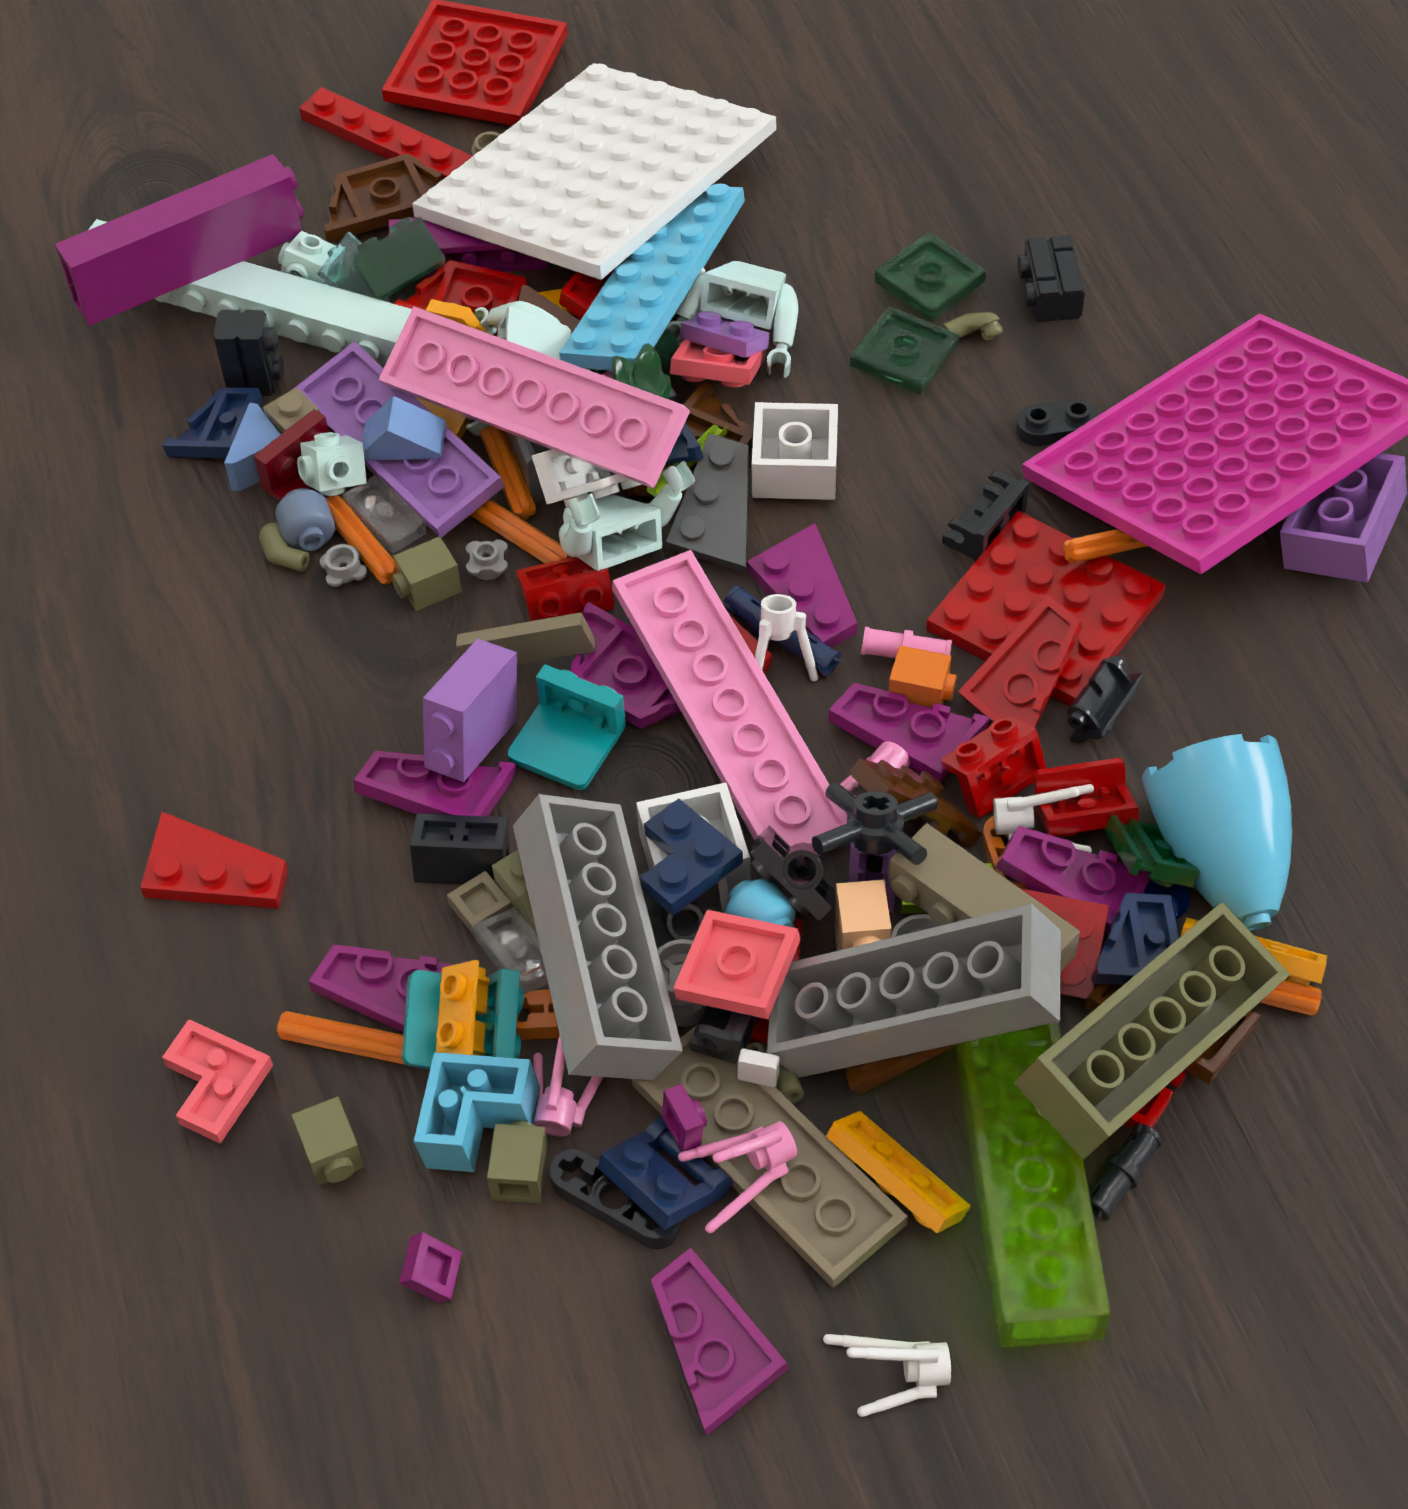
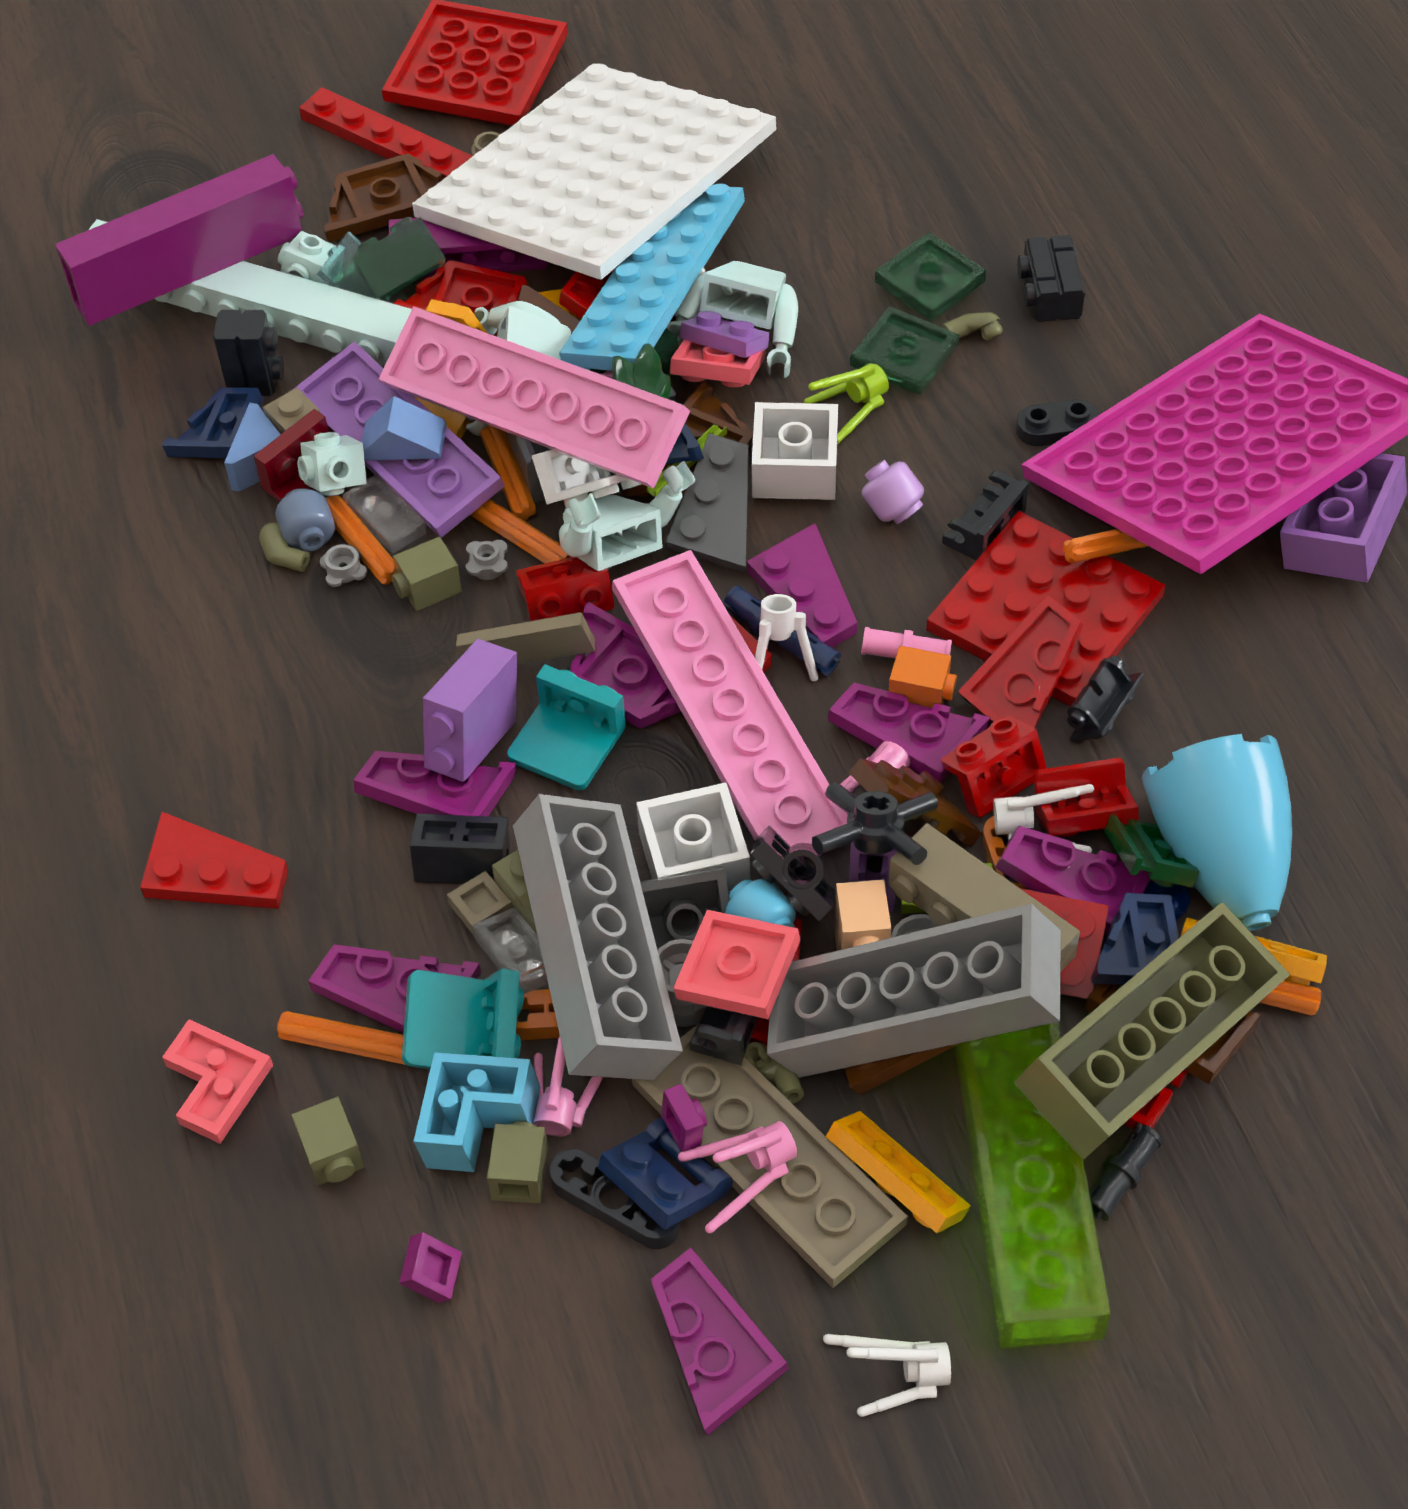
light orange hinge [436,960,490,1056] -> none
dark blue plate [640,798,743,916] -> none
white piece [738,1049,780,1087] -> none
none -> lime plant [804,363,889,444]
none -> lavender head [861,460,924,524]

